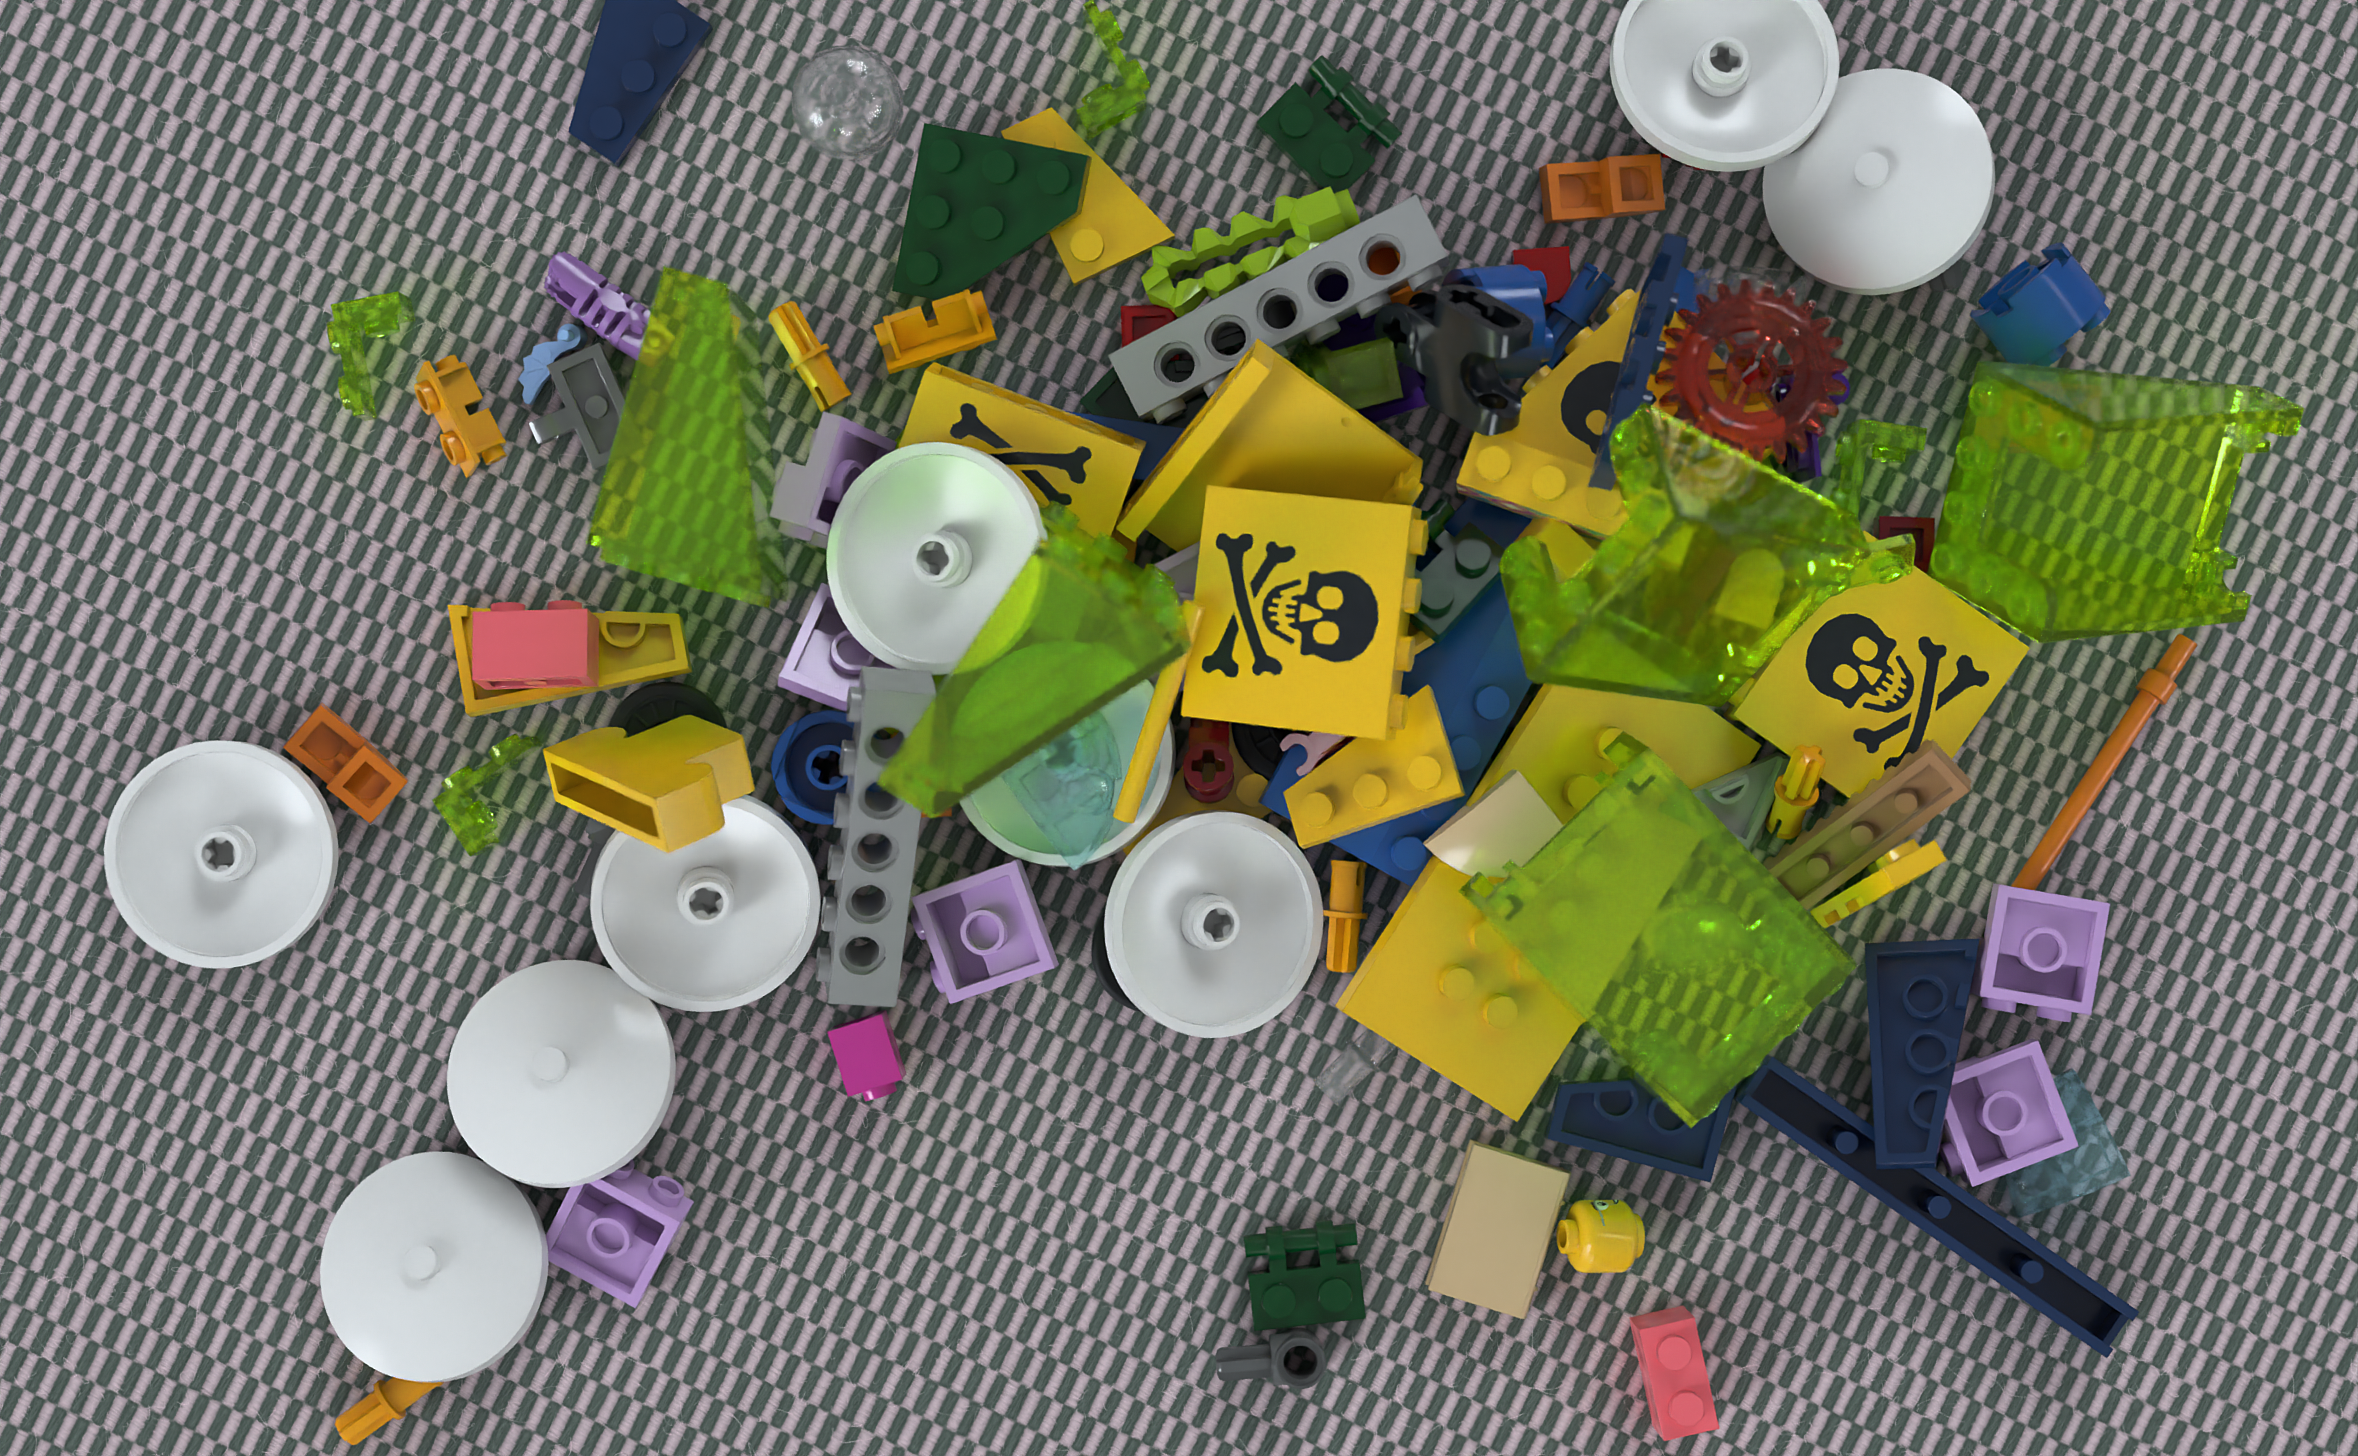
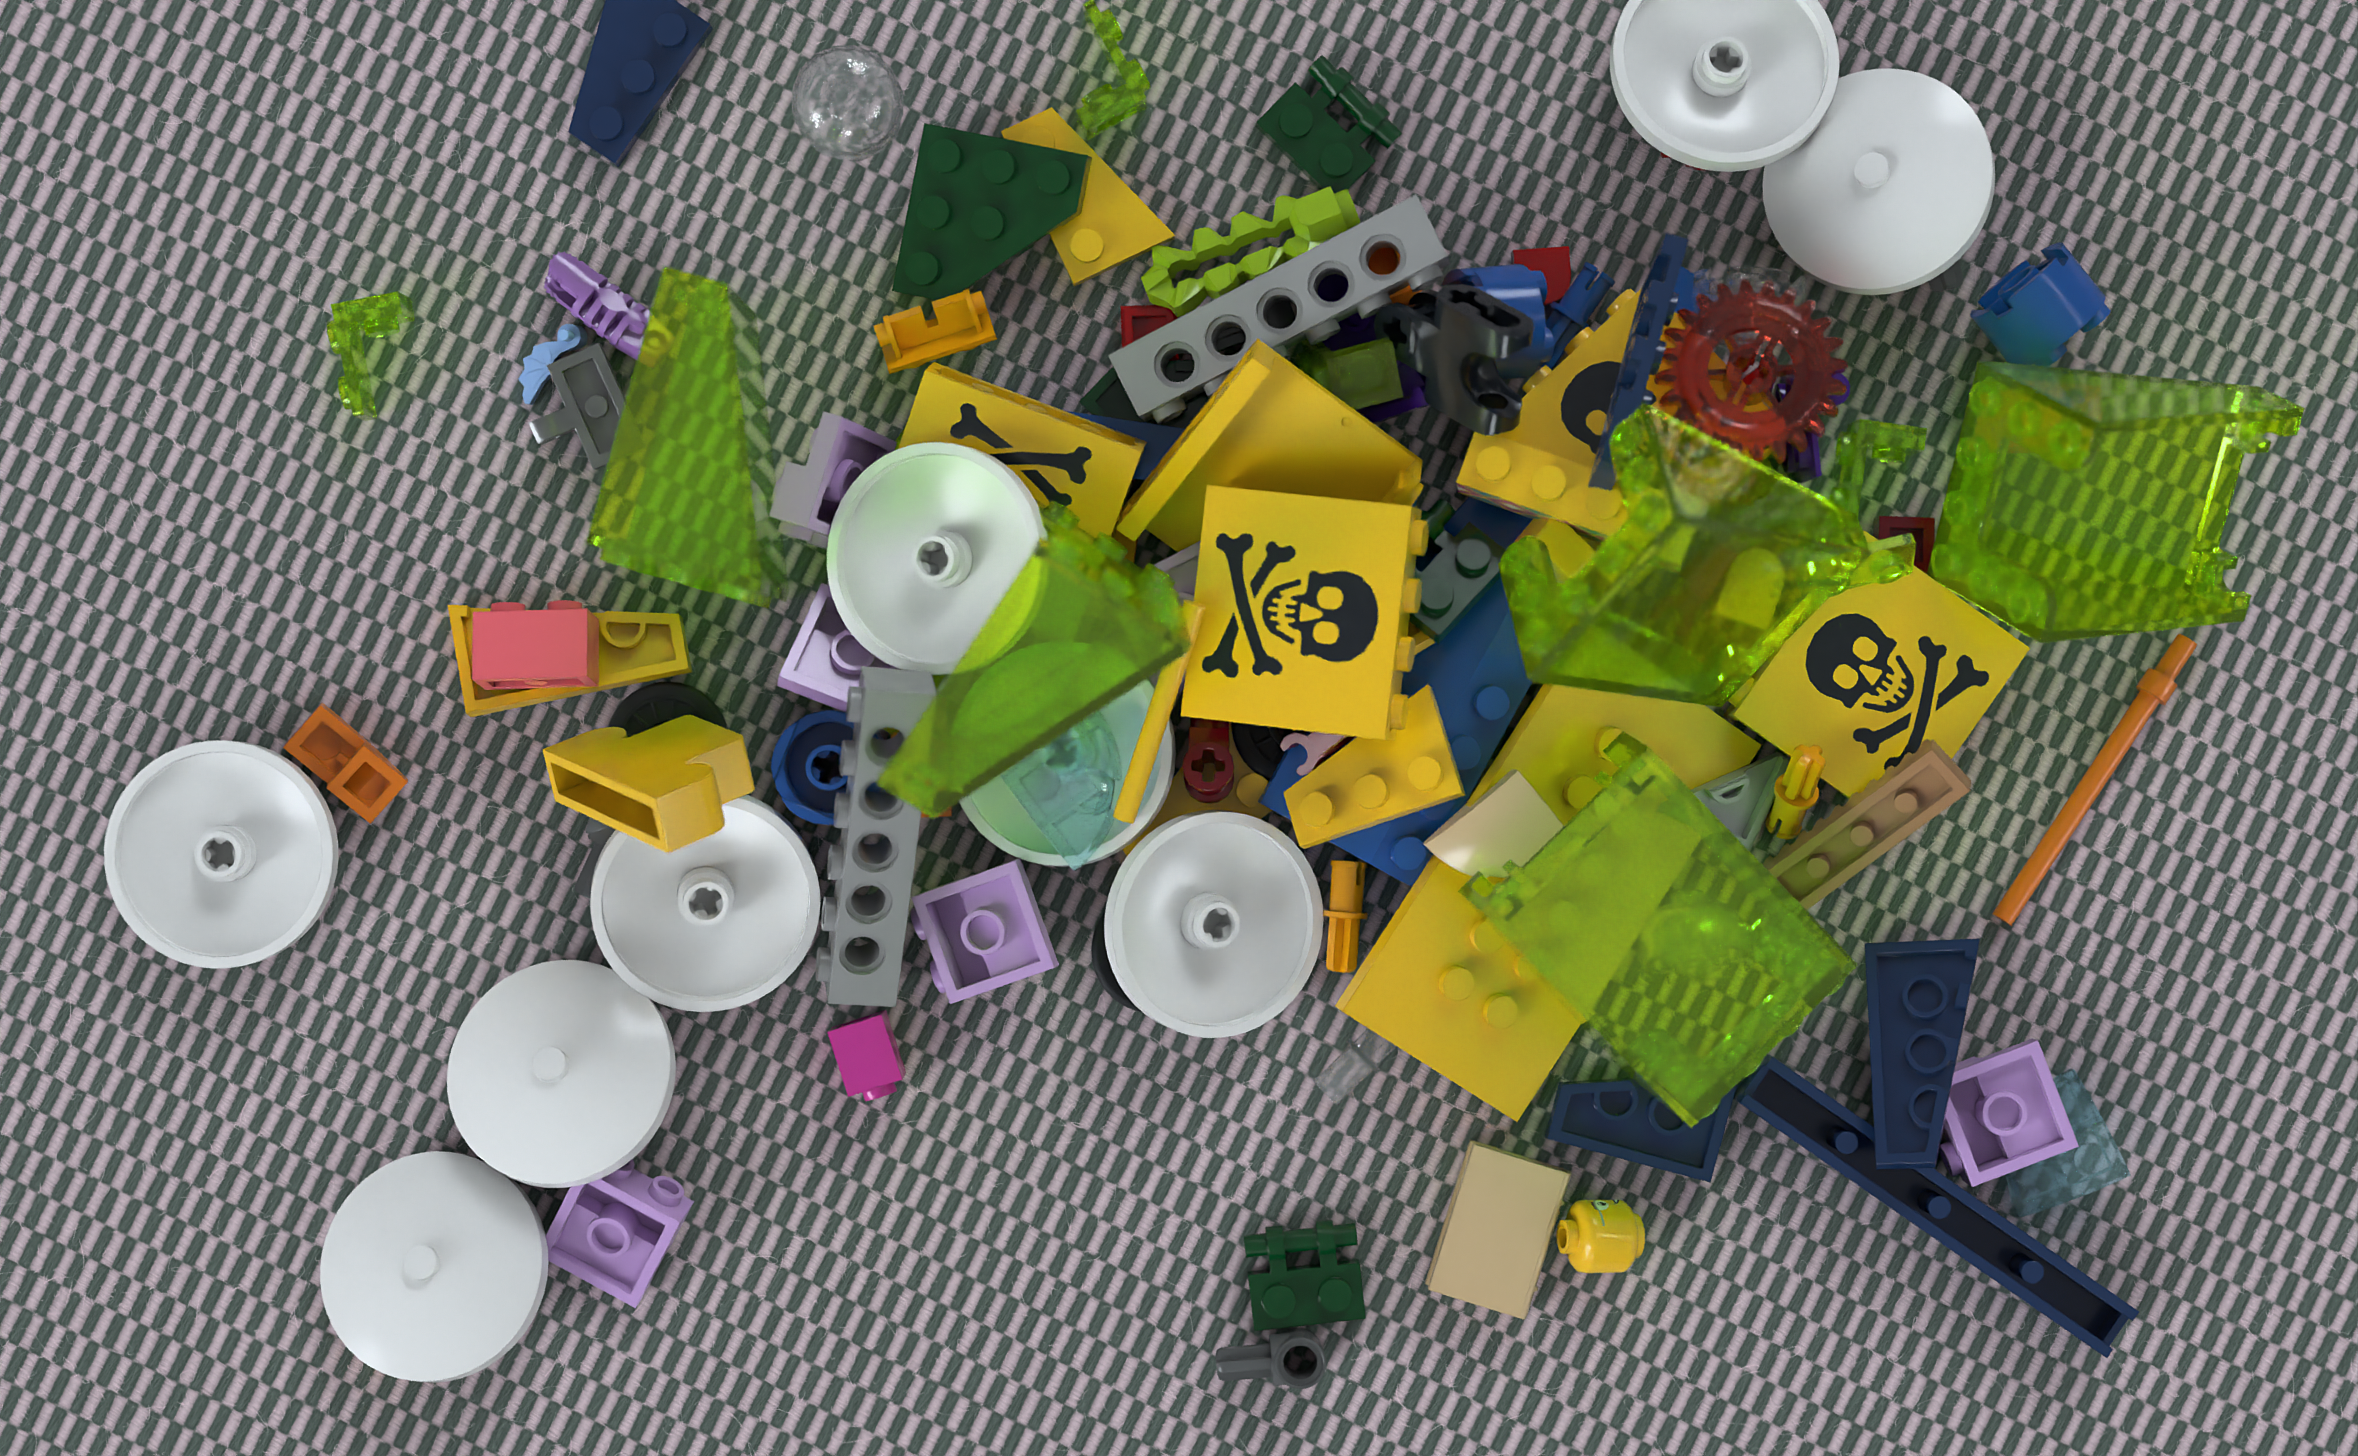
light orange axle [335,1377,444,1445] -> none
light orange hinge [414,354,507,478] -> none
clear neon green bracket [432,733,543,857] -> none
light orange axle [768,301,852,413] -> none
orange slope [1539,154,1665,224] -> none
coral brick [1629,1305,1719,1441] -> none
yellow wing [1810,838,1947,931] -> none
lavender plate [1970,883,2110,1022] -> none

